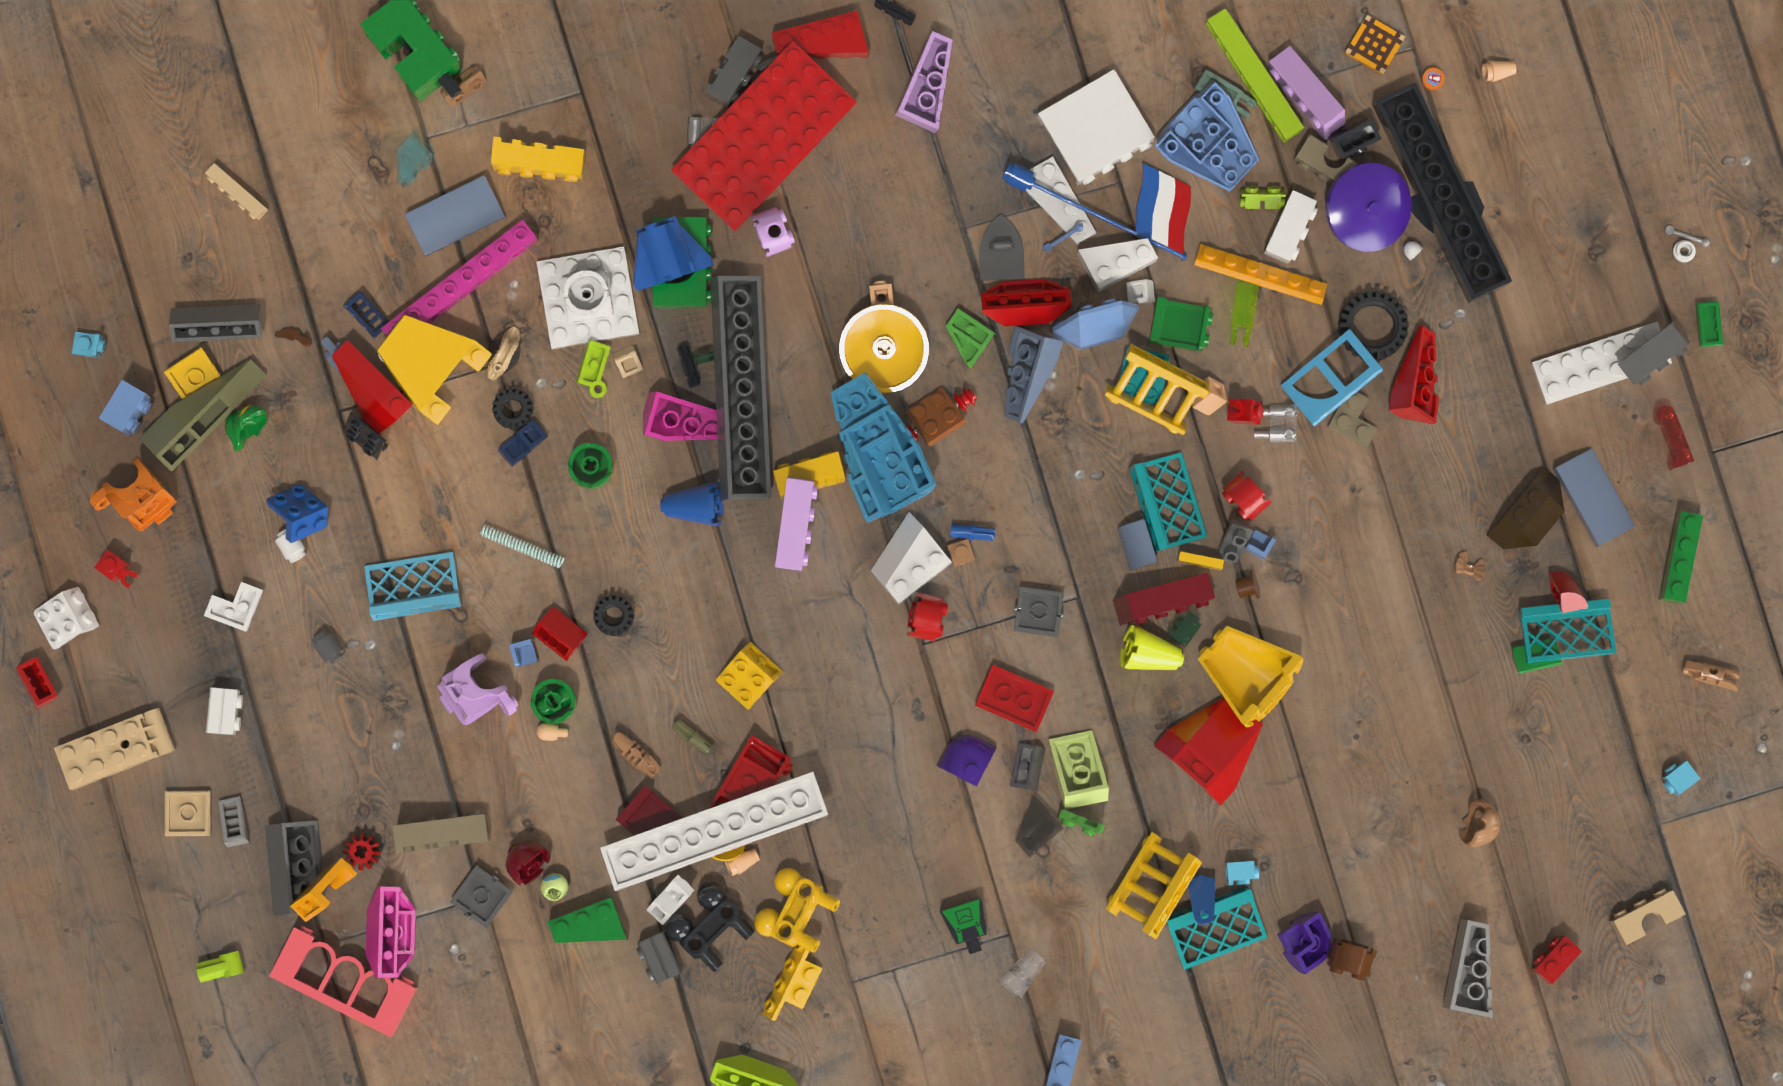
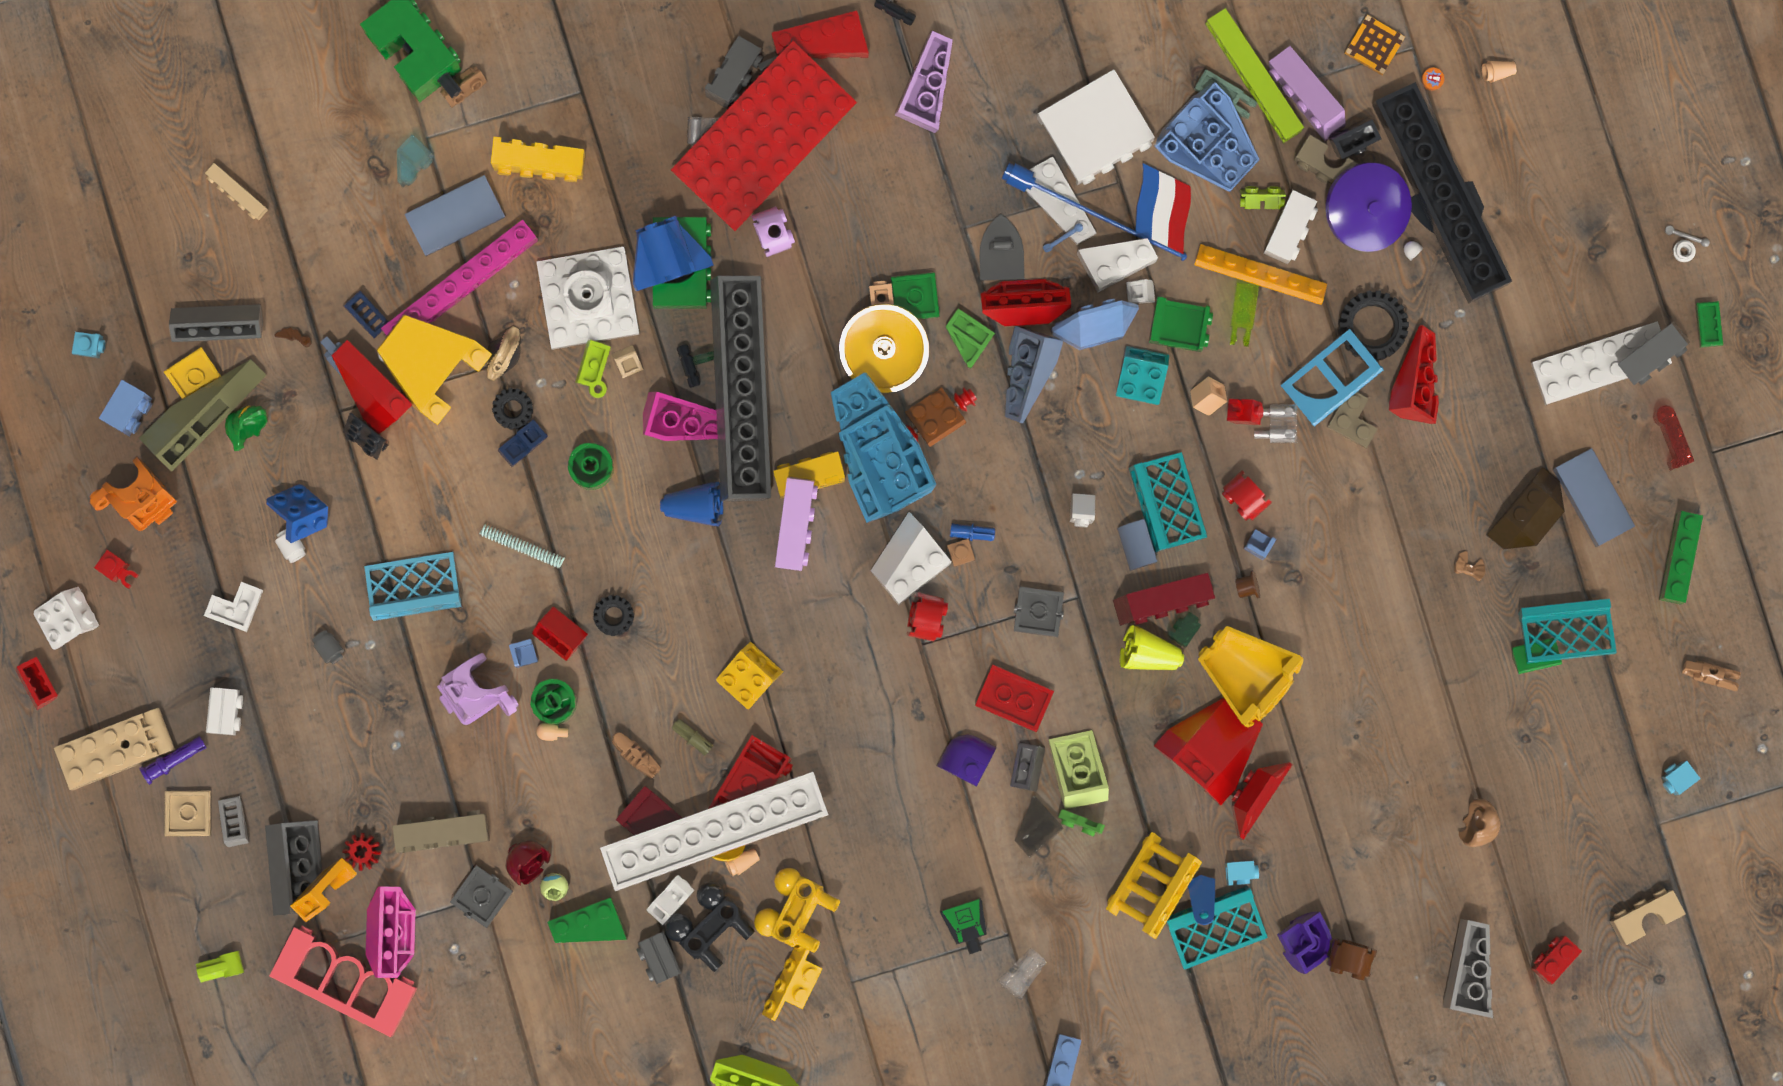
yellow fence [1105,344,1209,435] -> none
yellow tile [1177,552,1224,571] -> none
dark grey hips [1218,520,1254,563] -> none
red brick [1549,571,1588,613] -> none
none -> dark purple pin [139,736,207,785]
none -> green plate [891,273,940,320]
none -> white slope [1070,494,1095,527]
none -> red wedge [1231,762,1293,840]

